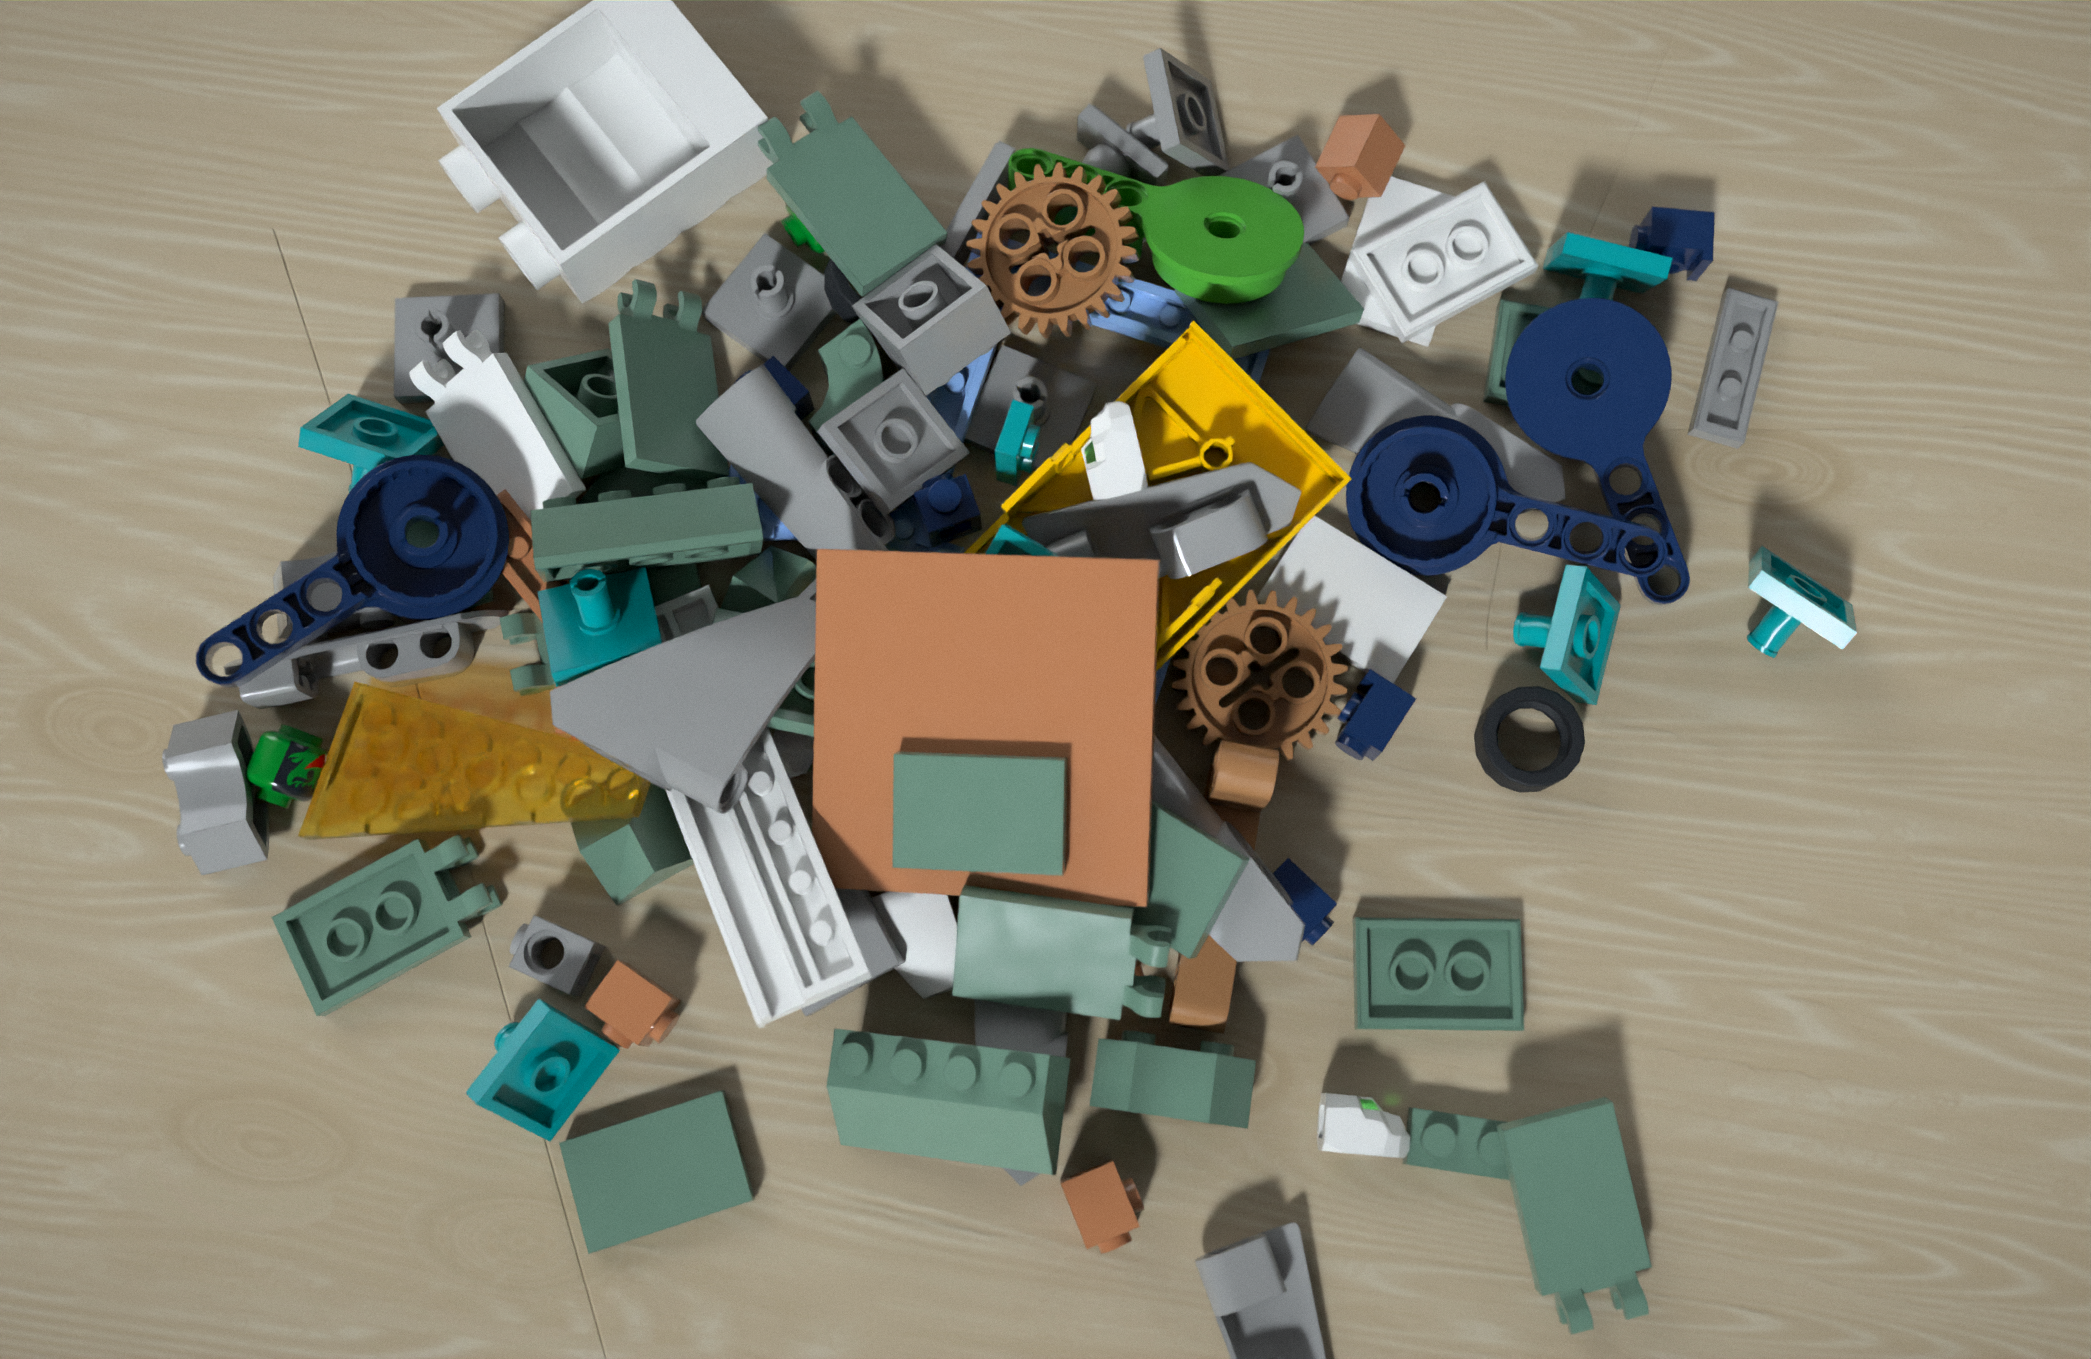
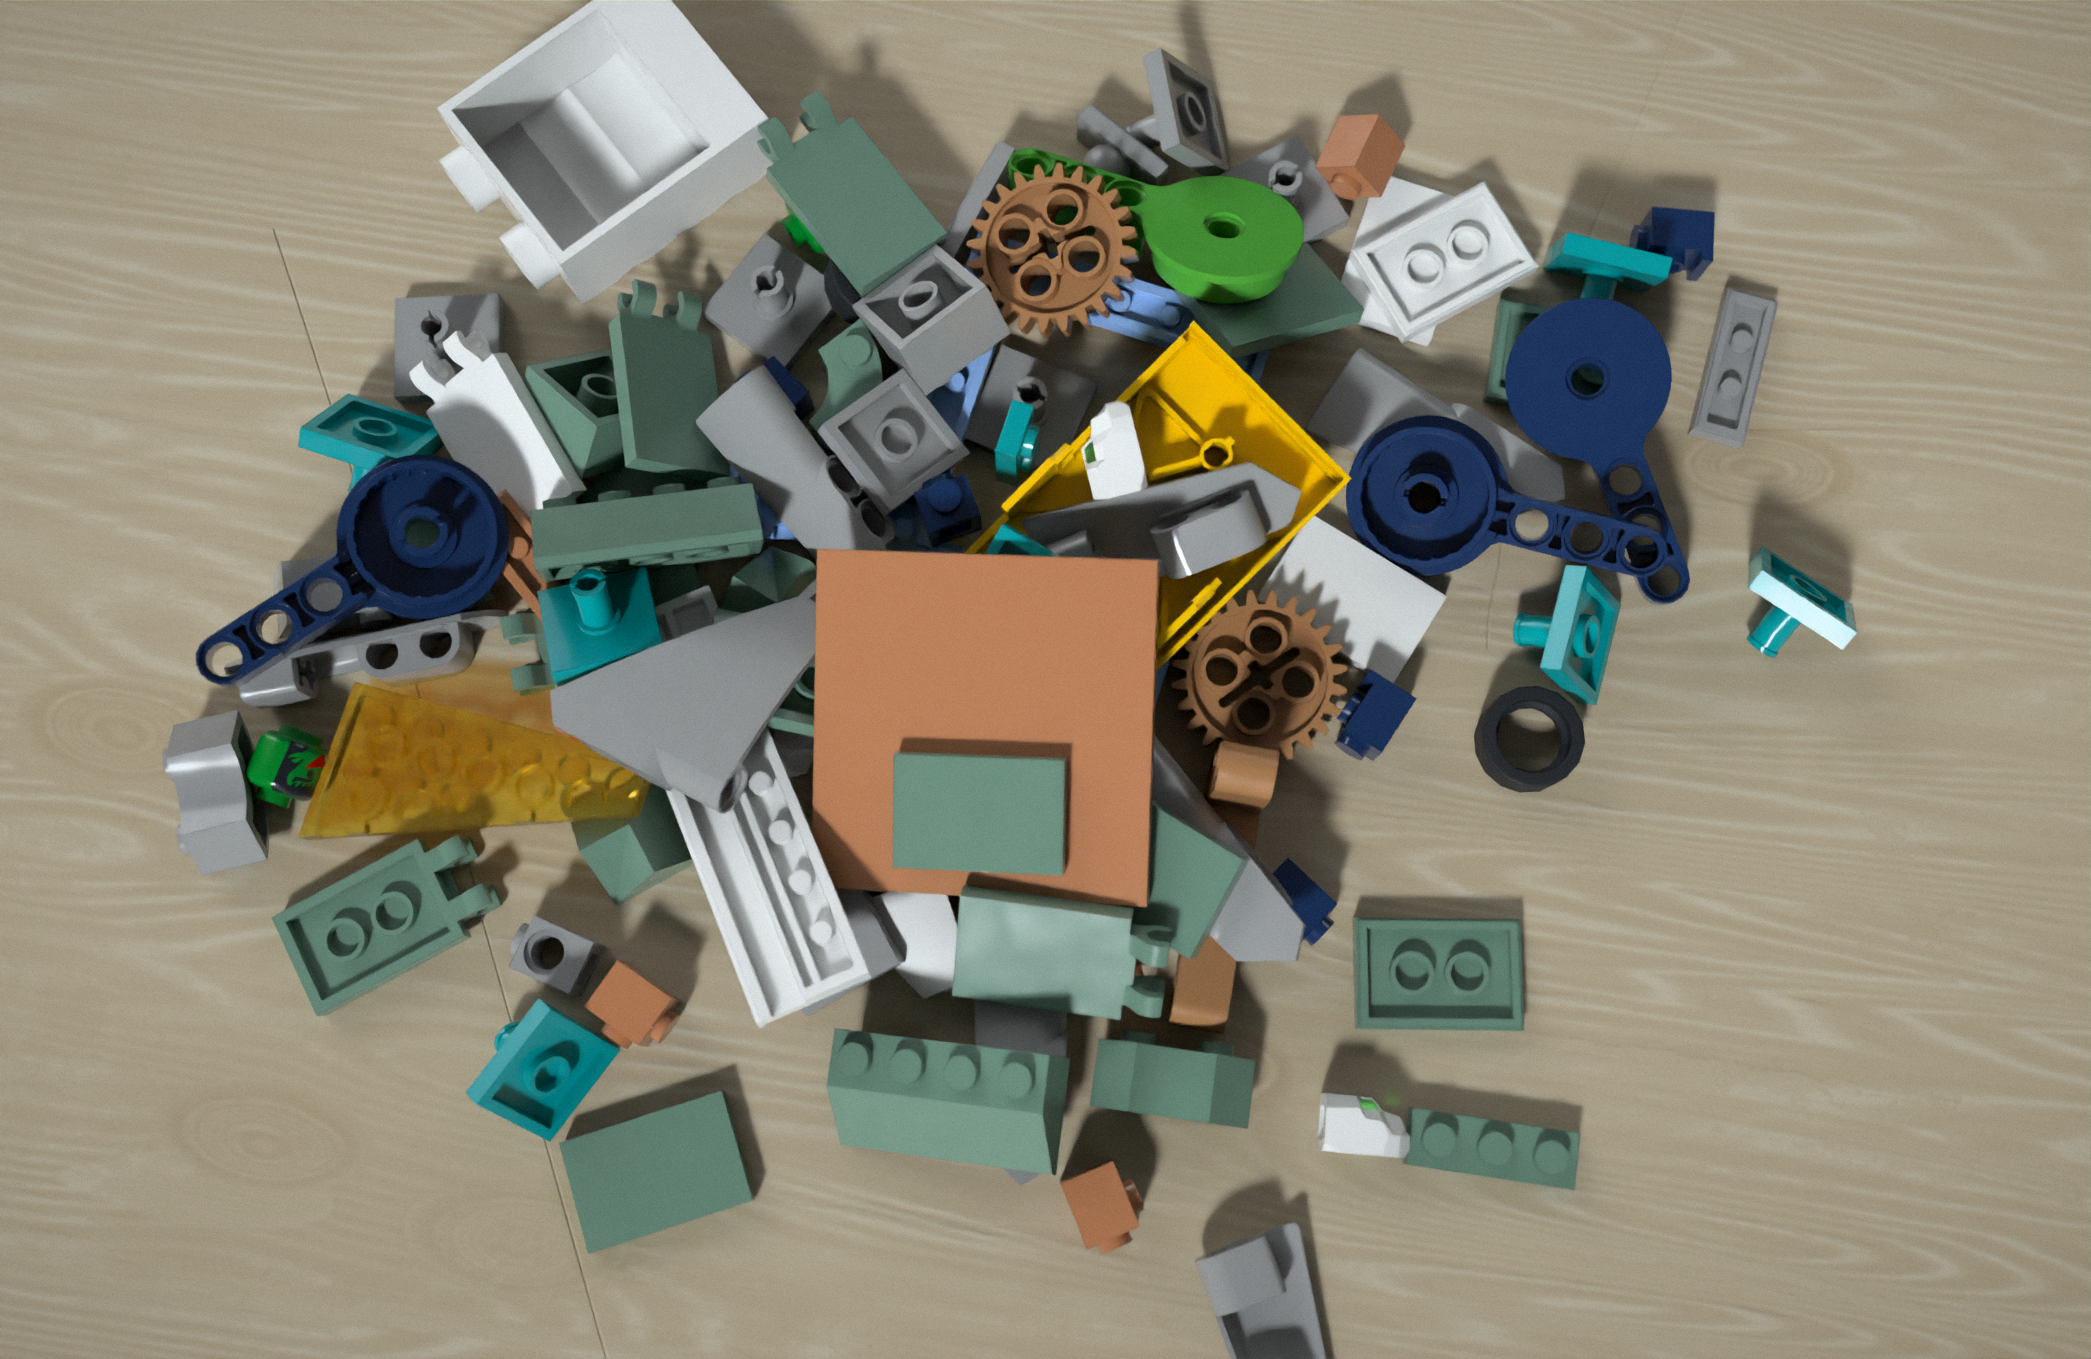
sand green tile [1497,1097,1652,1334] -> none

